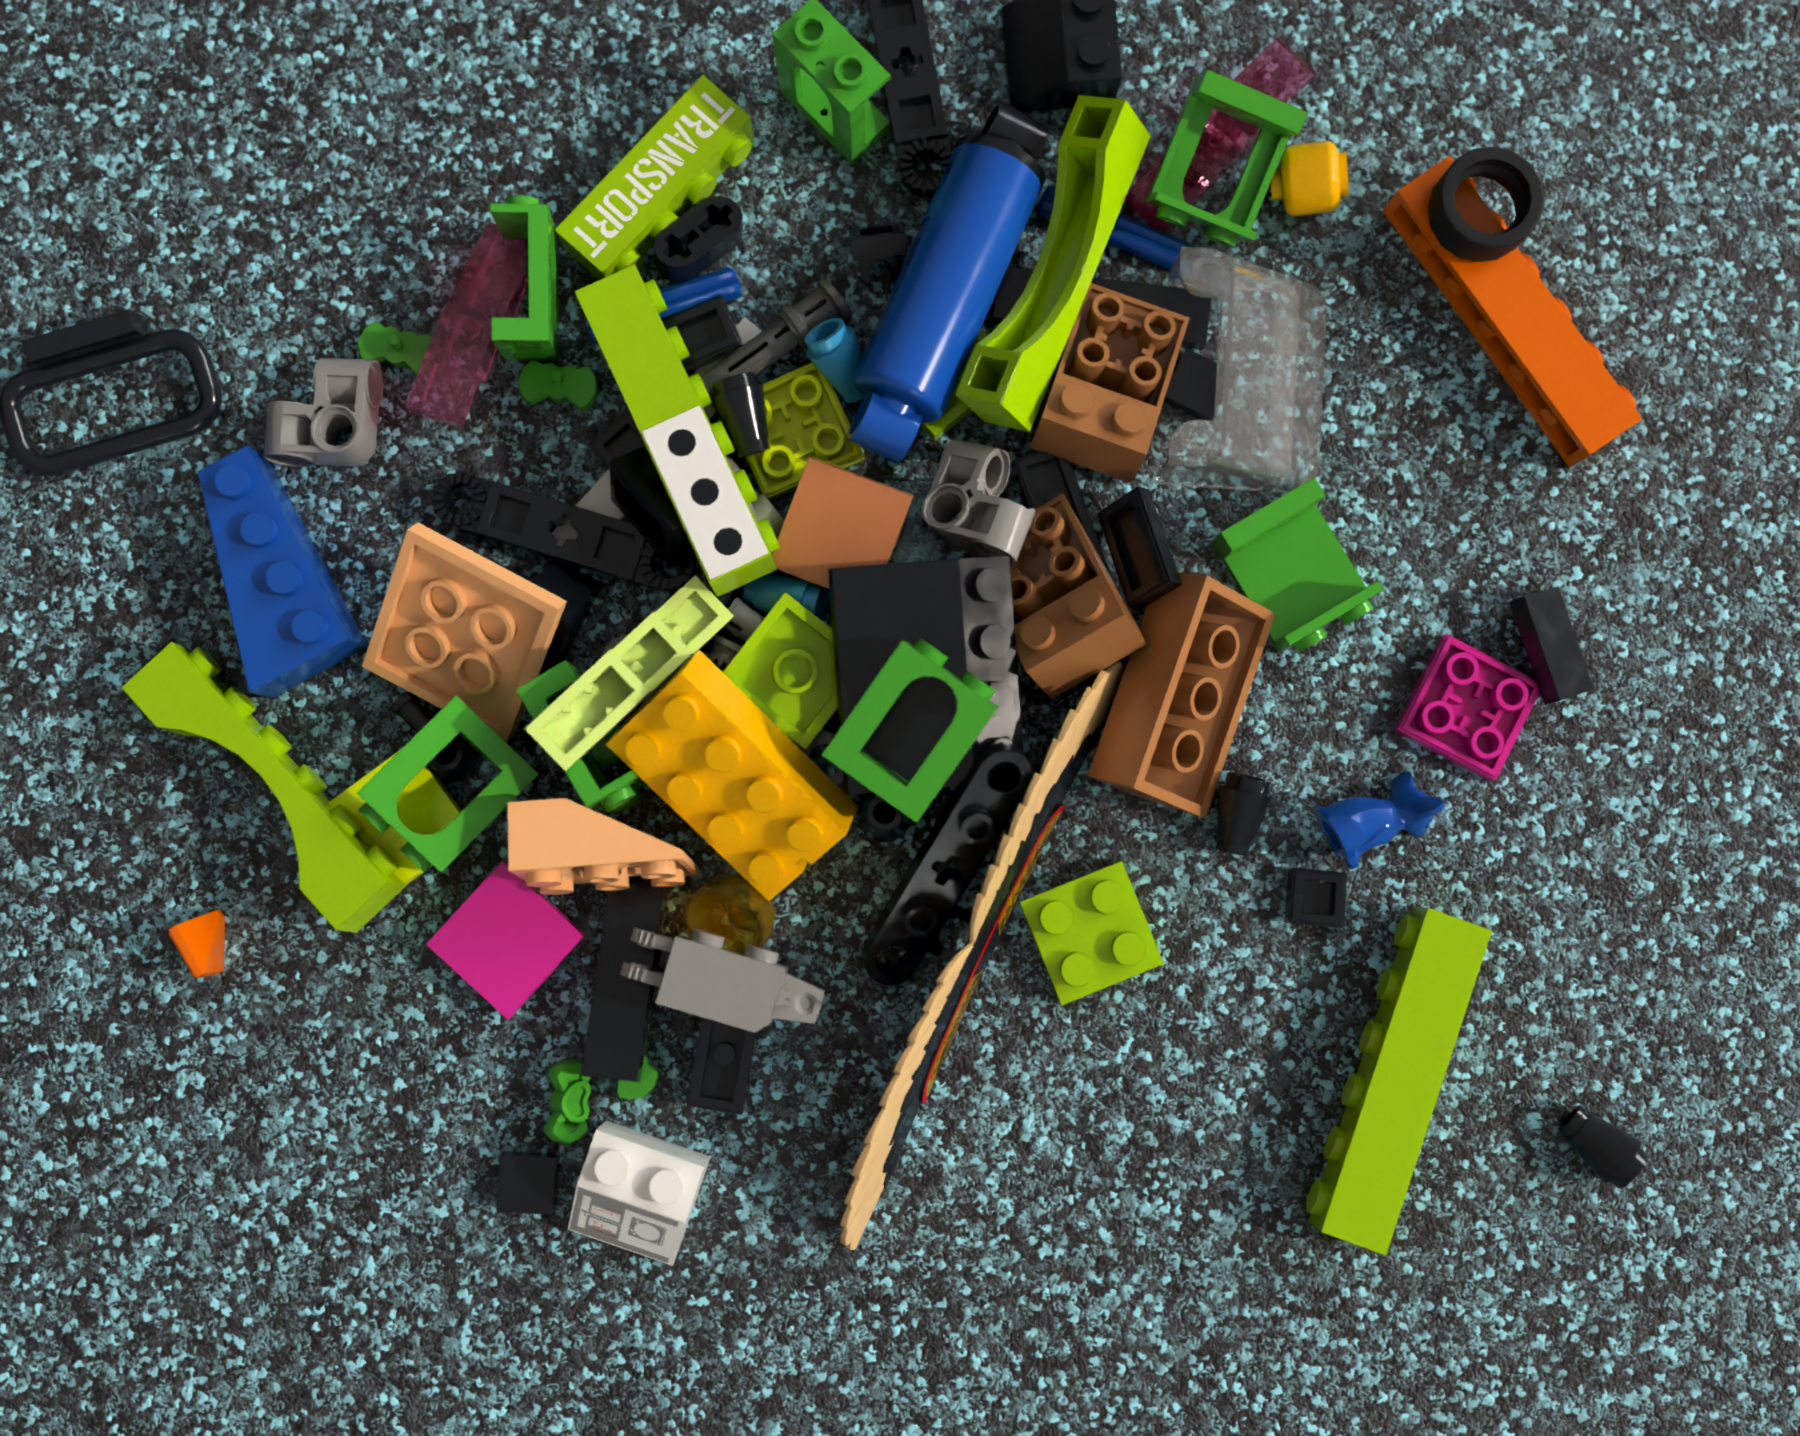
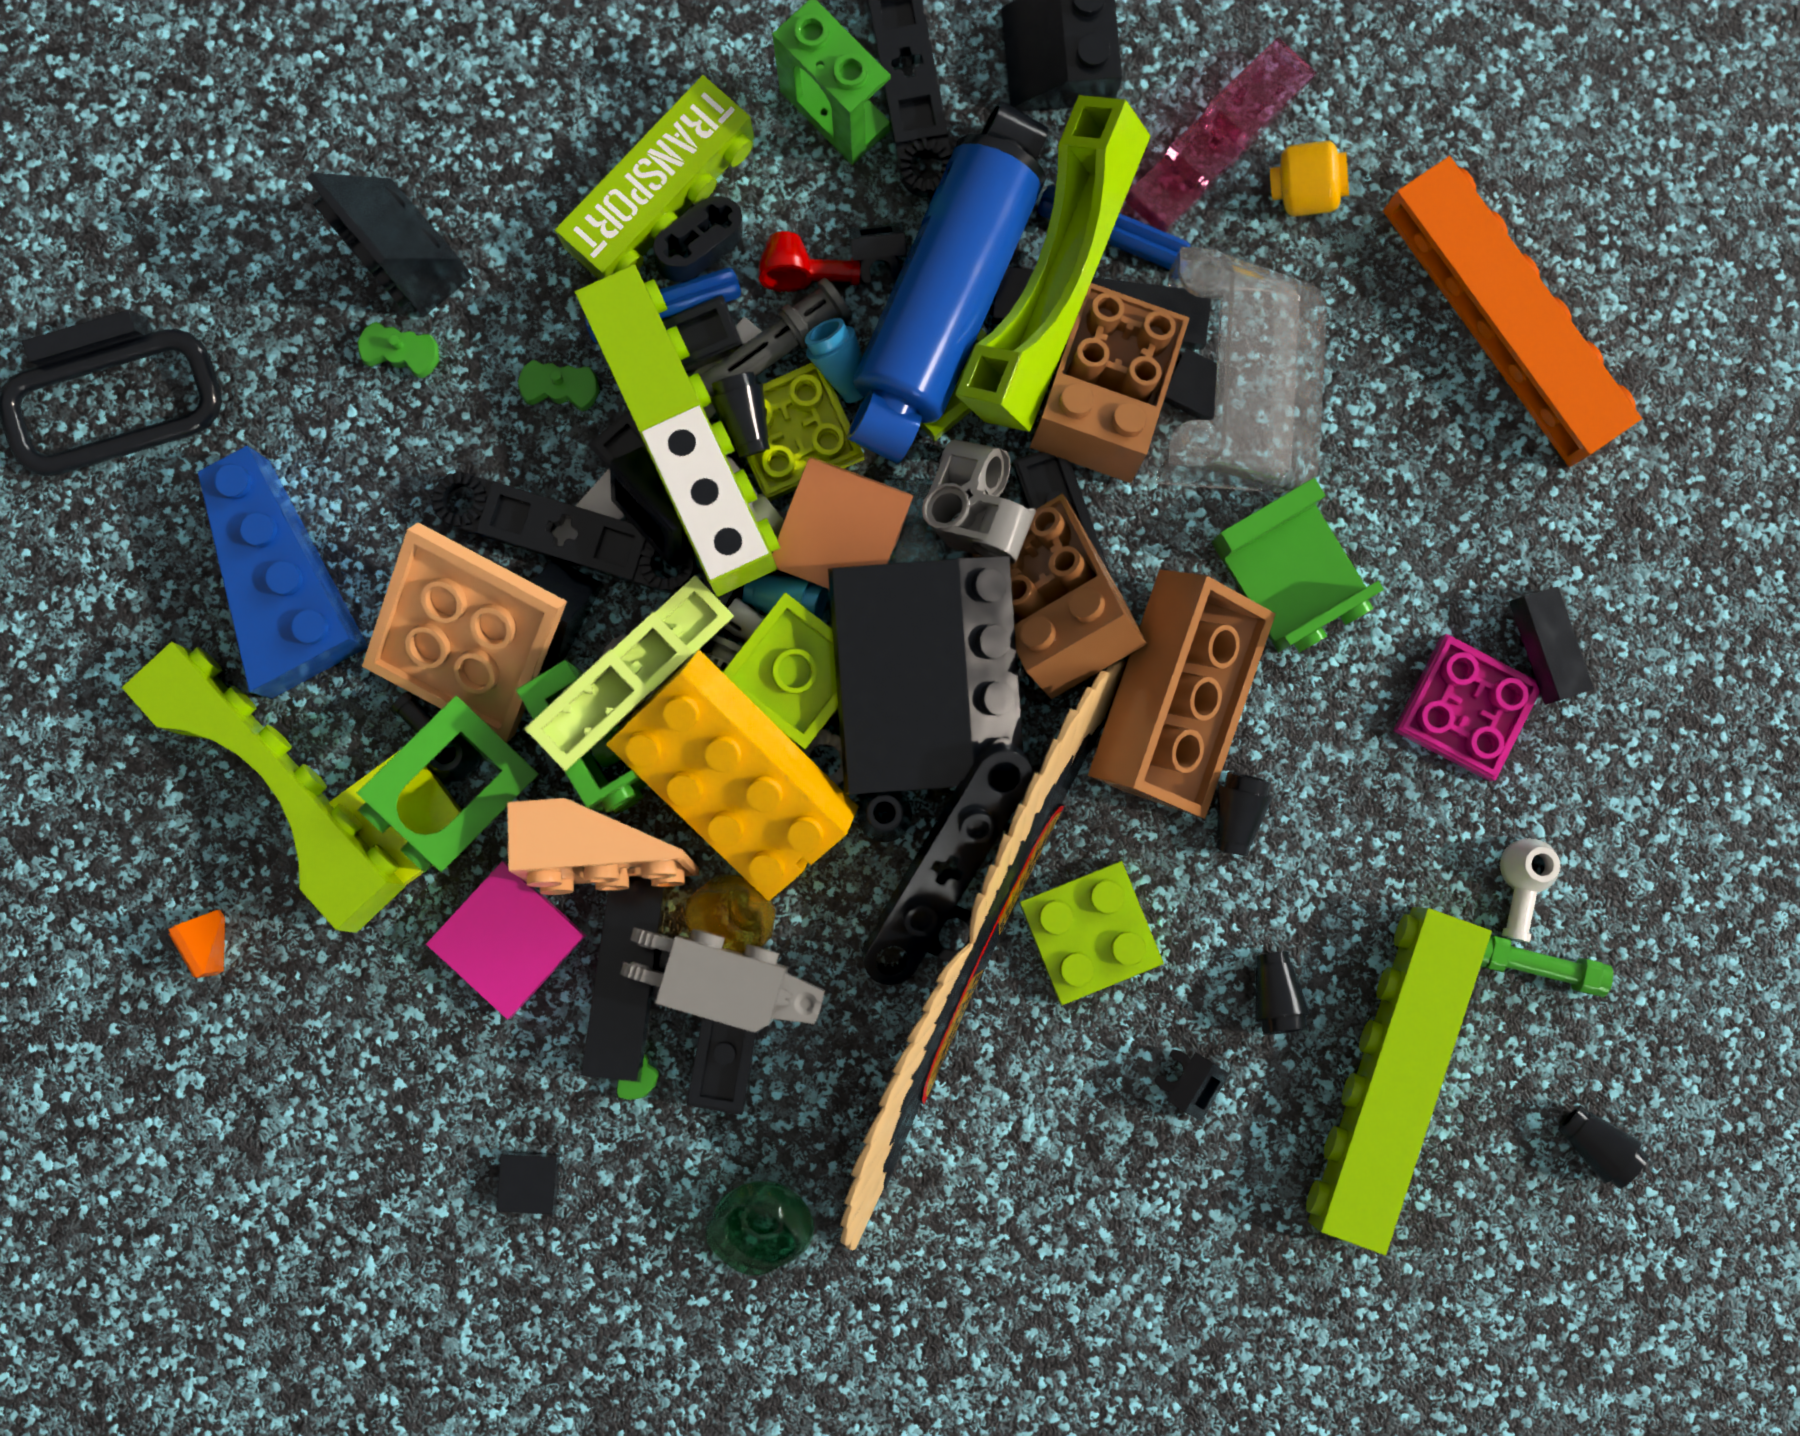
light grey piece [263,358,383,467] -> none
clear pink slope [405,222,528,429] -> none
bright green panel [490,195,559,361] -> none
bright green piece [543,1057,591,1145] -> none
white slope [567,1120,711,1266] -> none
bright green panel [822,638,999,823] -> none
black tile [1097,486,1182,610] -> none
bright green panel [1145,69,1308,248] -> none
black tile [1284,867,1347,928] -> none
blue animal [1314,771,1445,870] -> none
black tyre [1427,146,1545,262] -> none
none -> black slope [306,172,472,317]
none -> clear green hat [705,1180,814,1276]
none -> red bar [758,231,860,292]
none -> black tile [1154,1050,1230,1122]
none -> black cone [1255,951,1311,1035]
none -> bright green bar [1480,935,1613,997]
none -> white bar [1500,838,1560,943]

